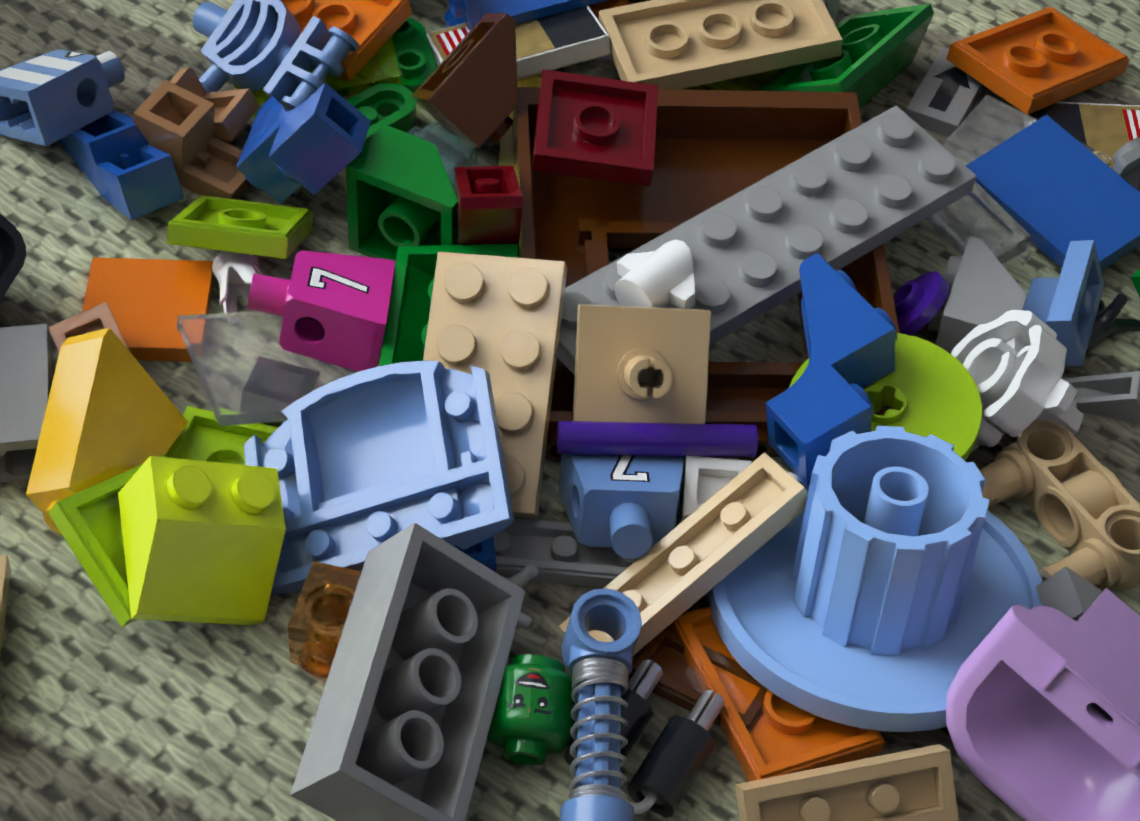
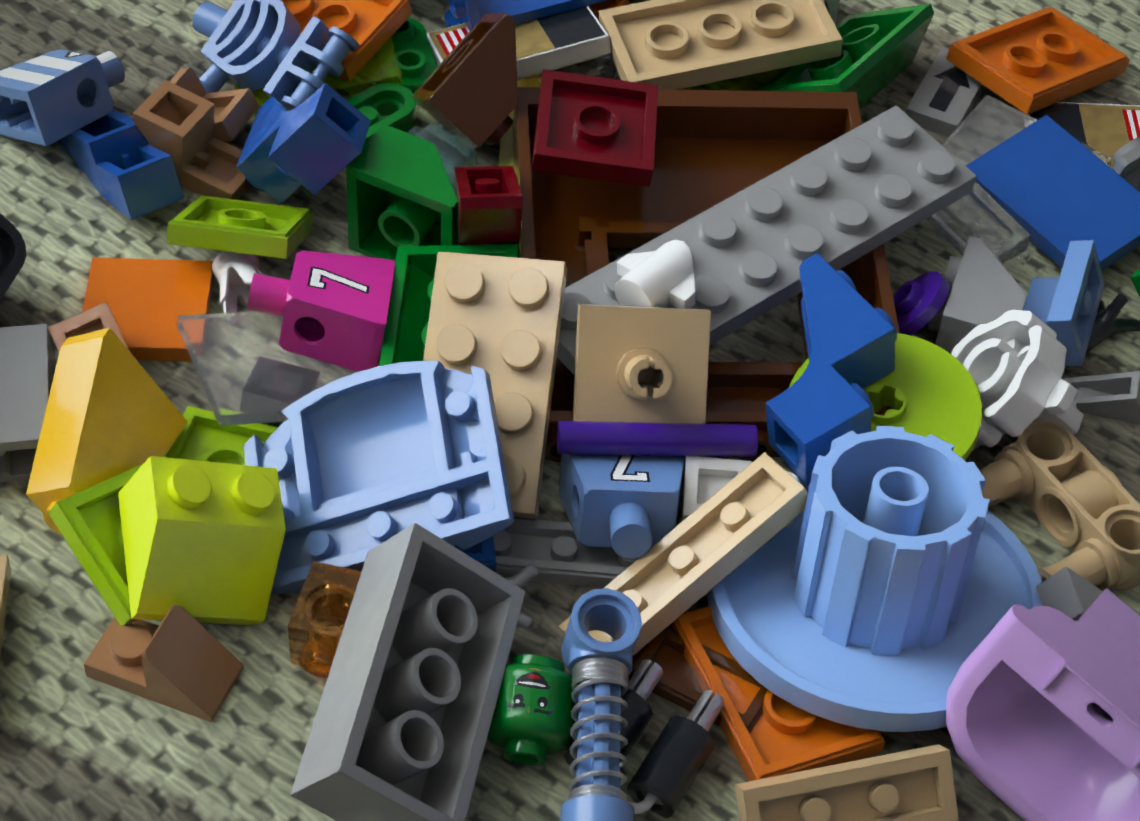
none -> medium nougat slope [84,604,244,723]

